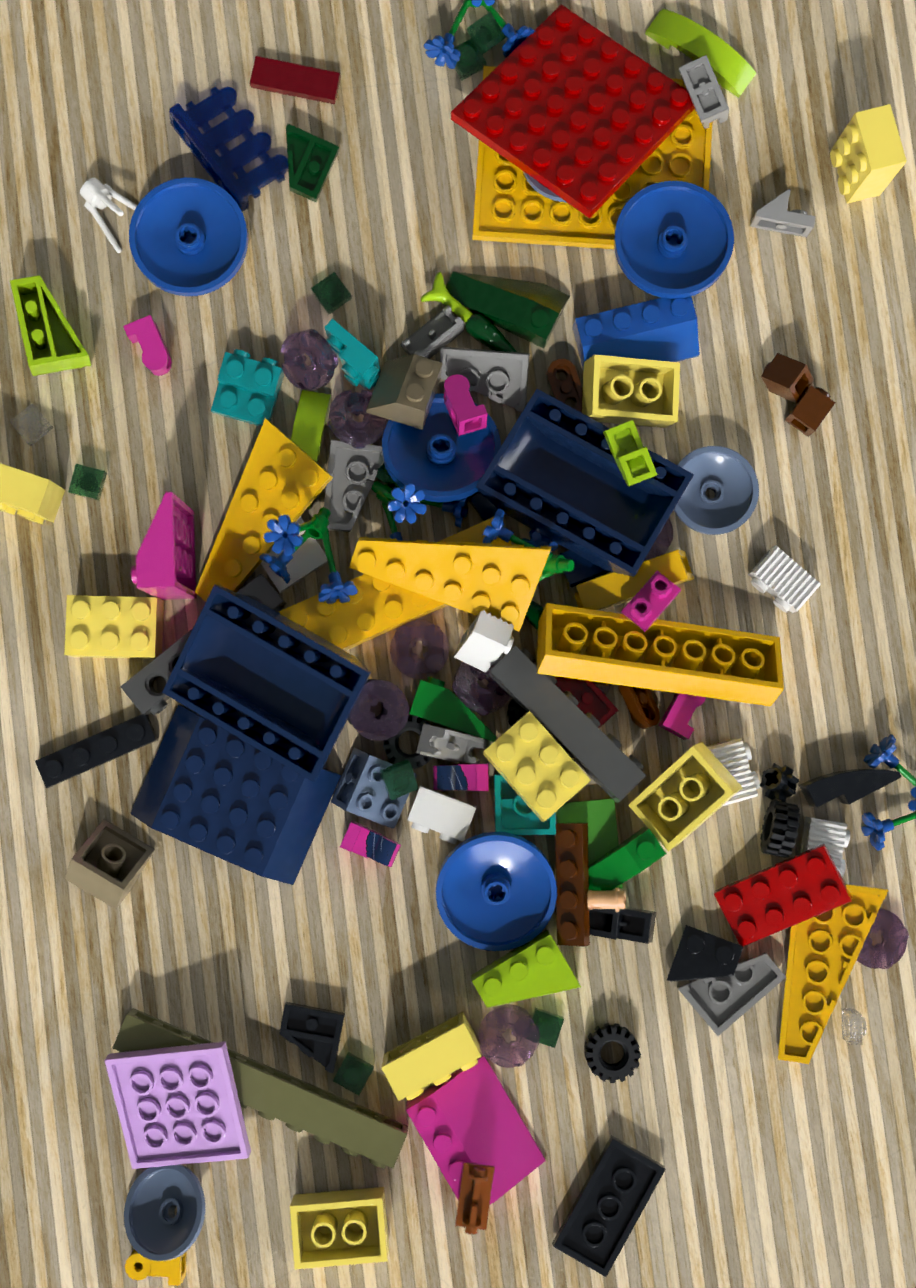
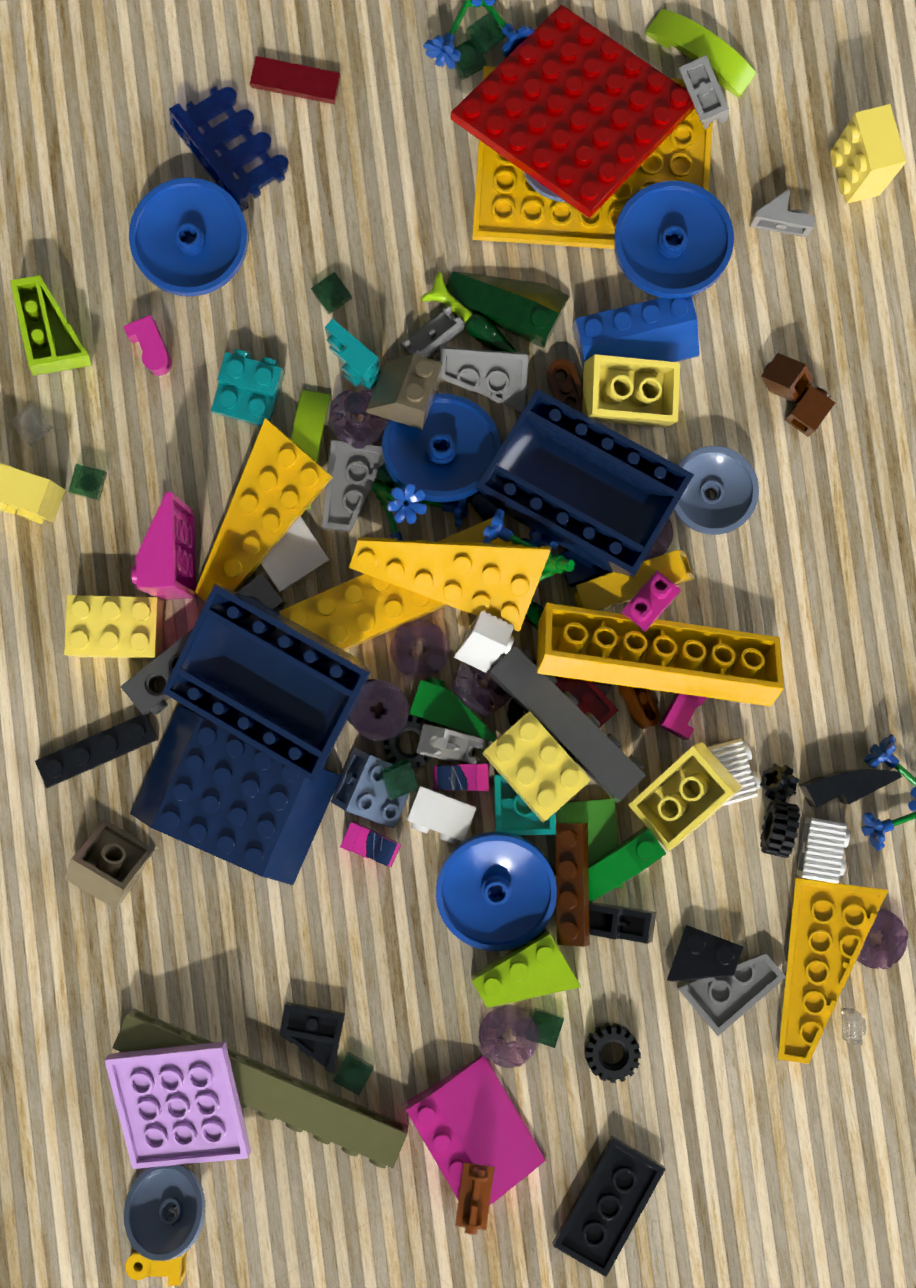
white plant [80,178,138,253] -> none
blue plant [259,507,358,604] -> none
clear purple plate [281,329,339,390] -> none
dark green wing [286,123,339,202] -> none
light yellow brick [290,1187,389,1269] -> none
light yellow brick [381,1012,481,1101] -> none
dark pink leg [444,374,488,436] -> none
light nougat pin [587,887,626,912] -> none
lime slope [603,420,657,487] -> none
red plate [714,843,852,946] -> none
white brick [748,545,821,613] -> none

